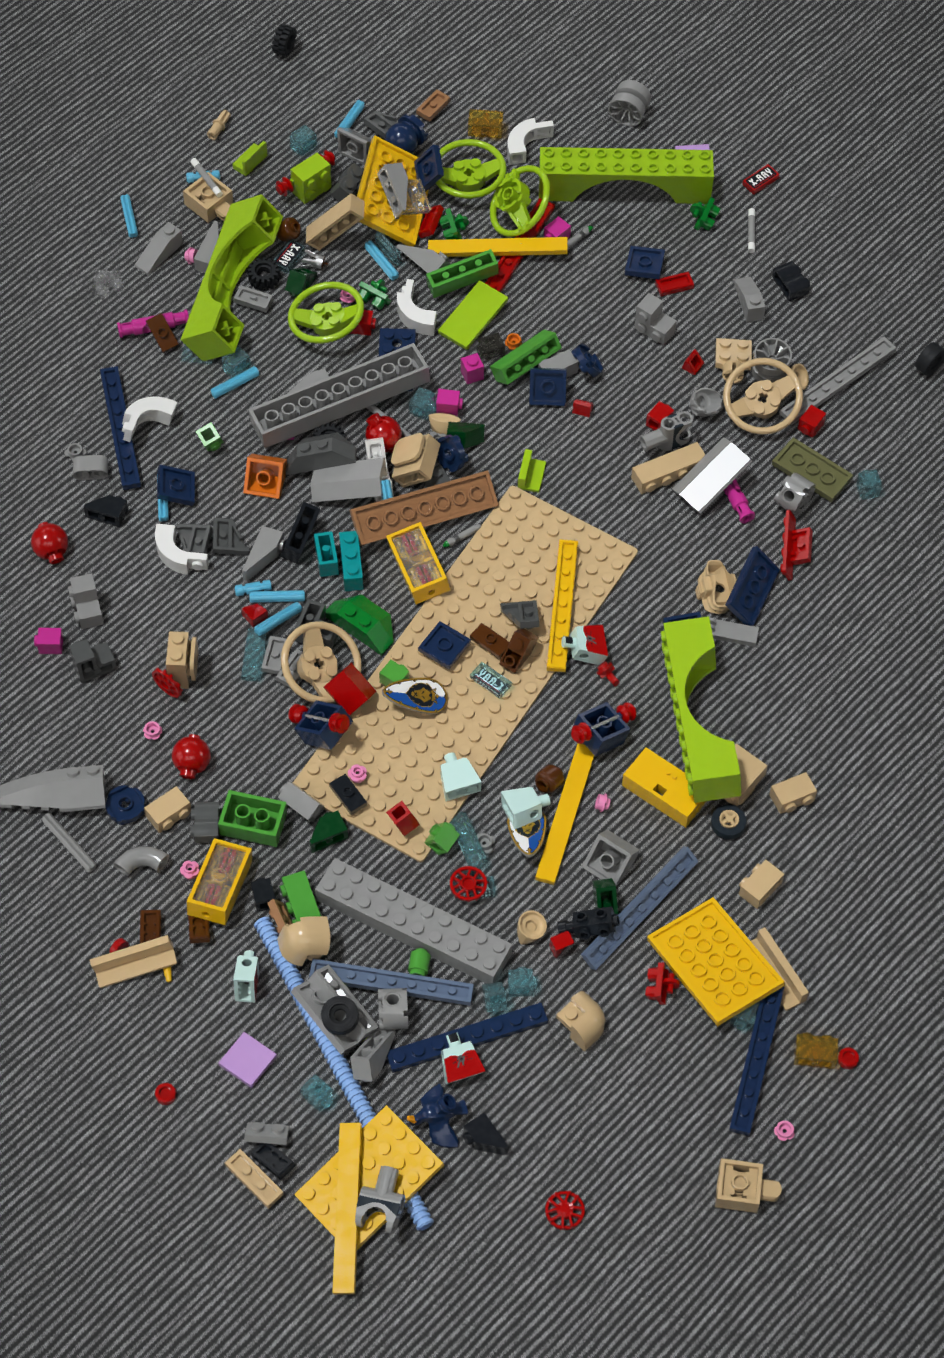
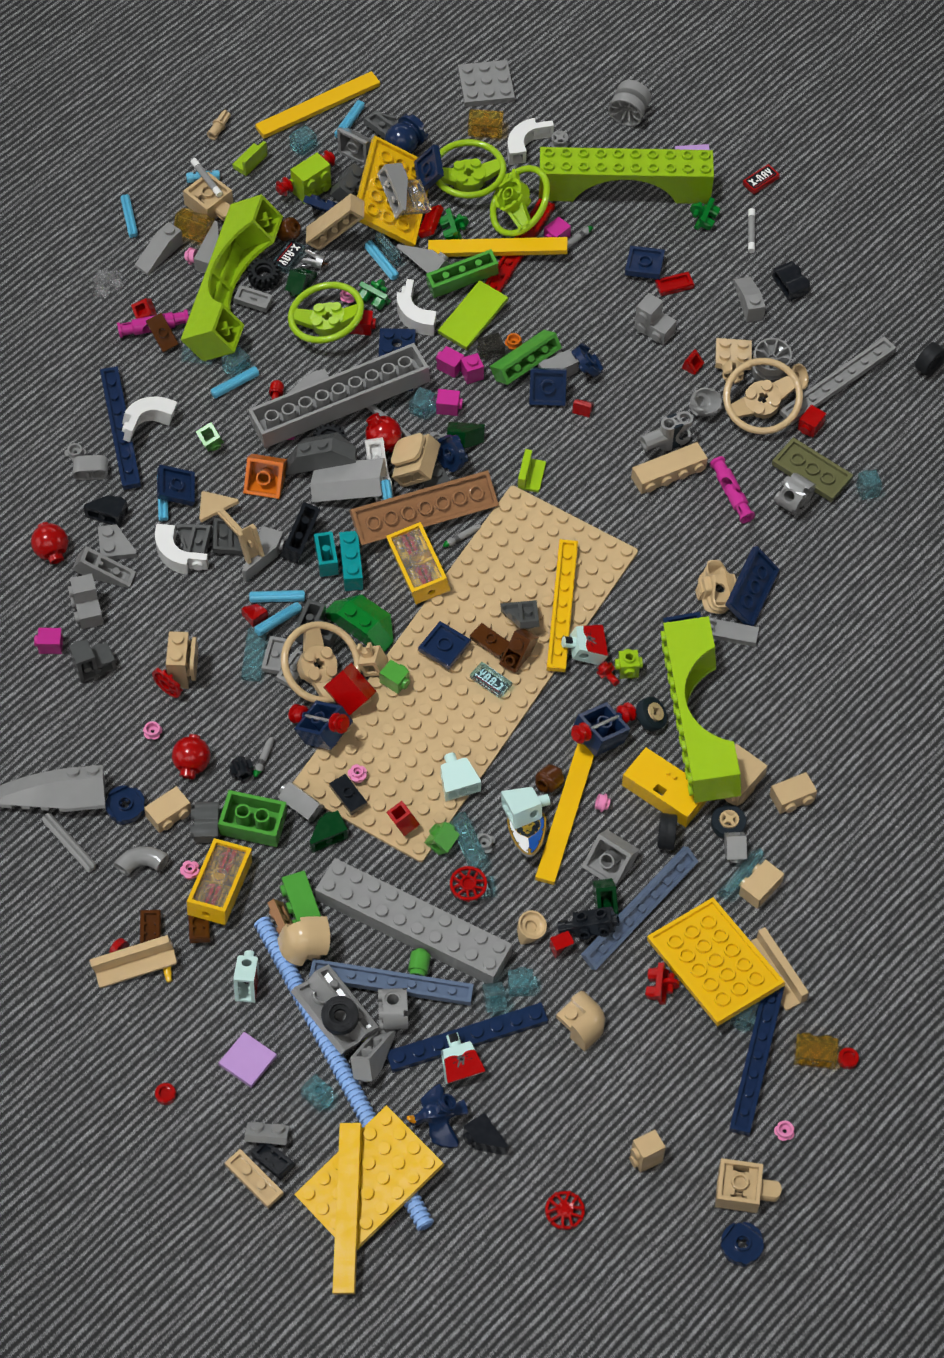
medium azure axle [235,580,272,596] -> none
black brick [250,878,275,912] -> none
black tyre [272,23,297,57] -> none
light grey connector [355,1166,405,1234] -> none
shield [382,678,448,714] -> none
medium nougat plate [416,90,450,122] -> none
tan piece [429,413,461,435] -> none
red brick [646,401,674,430] -> none
slope [672,437,752,514] -> none
red bracket [780,510,813,581] -> none
none -> light grey slope [72,546,136,588]
none -> light grey wing [98,524,137,560]
none -> red slope [131,298,157,319]
none -> clear yellow brick [174,208,214,243]
none -> tan piece [199,491,265,564]
none -> black gear [229,756,254,781]
none -> light grey piece [253,737,274,777]
none -> yellow tile [255,71,380,139]
none -> red cylinder [269,380,284,400]
none -> dark blue plate [303,194,337,212]
none -> tan brick [356,642,387,677]
none -> dark pink brick [436,346,464,378]
none -> light grey plate [458,60,515,107]
none -> light grey wheel [551,130,568,147]
none -> lime brick [615,649,643,679]
none -> tan brick [629,1130,666,1173]
none -> black wheel [636,697,667,731]
none -> black tyre [657,813,678,850]
none -> clear light blue tile [717,848,765,898]
none -> dark blue plate [720,1222,764,1267]
none -> light grey brick [724,832,747,863]

